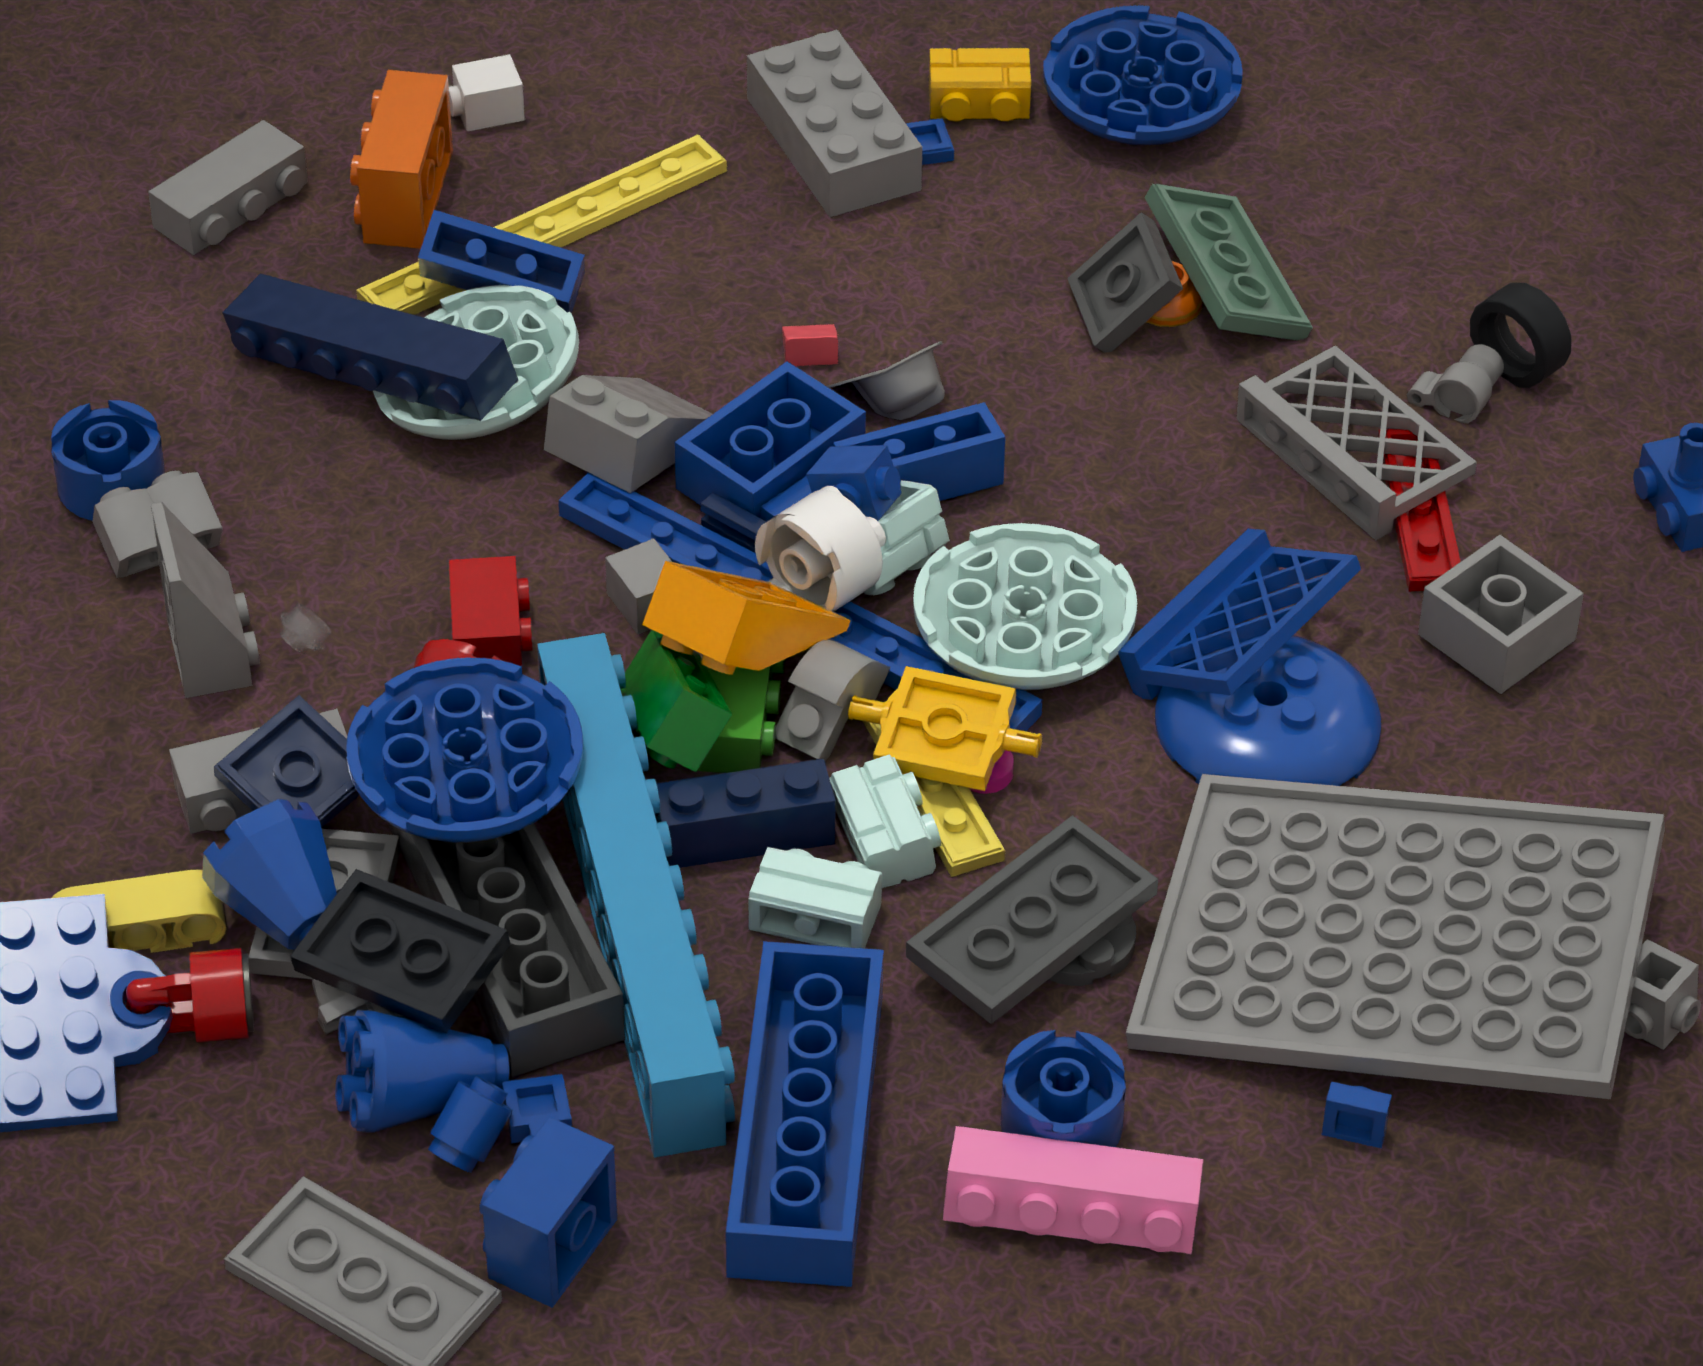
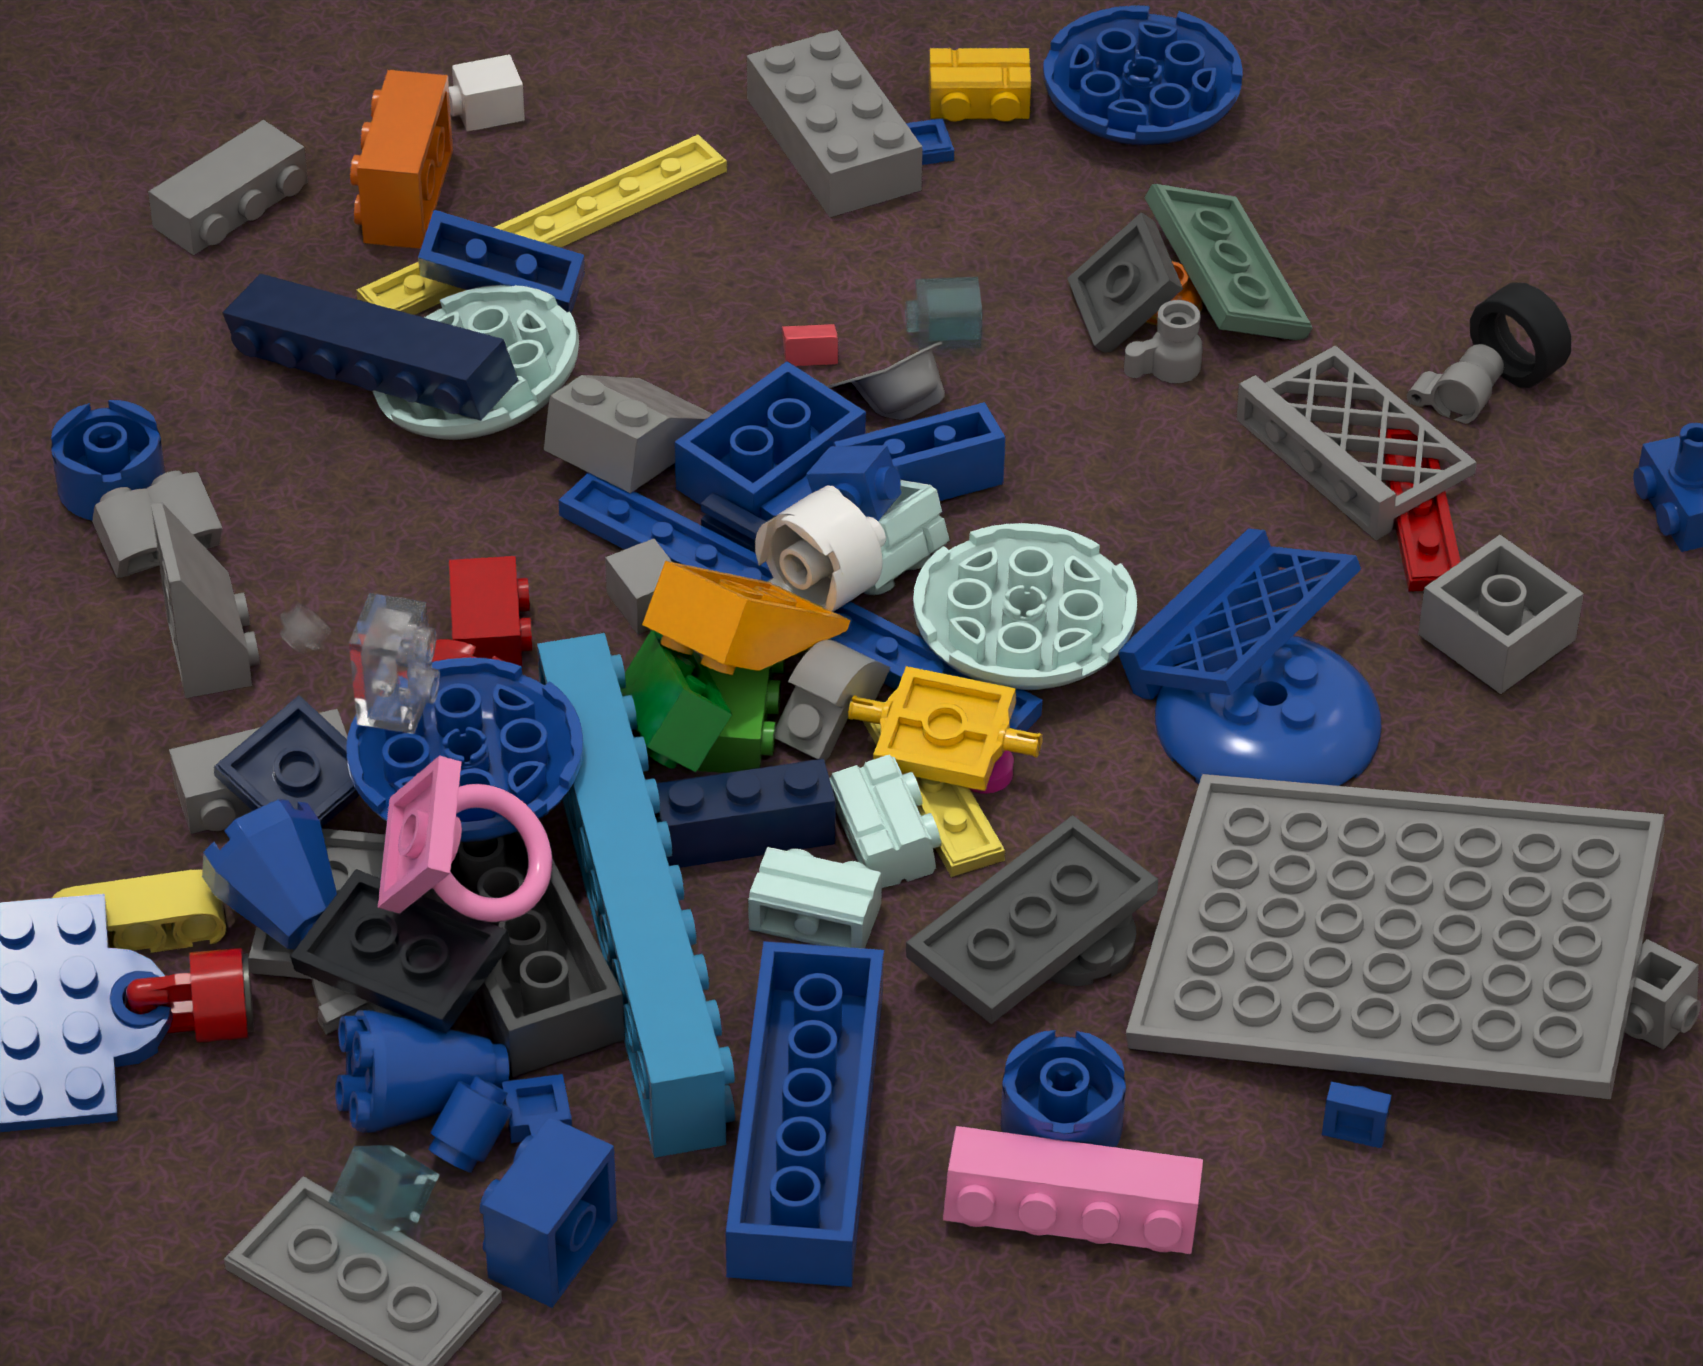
none -> clear light blue brick [329,1145,440,1232]
none -> clear brick [349,593,440,734]
none -> bright pink tile [378,756,552,922]
none -> clear light blue brick [905,277,982,350]
none -> light grey piece [1124,300,1203,383]

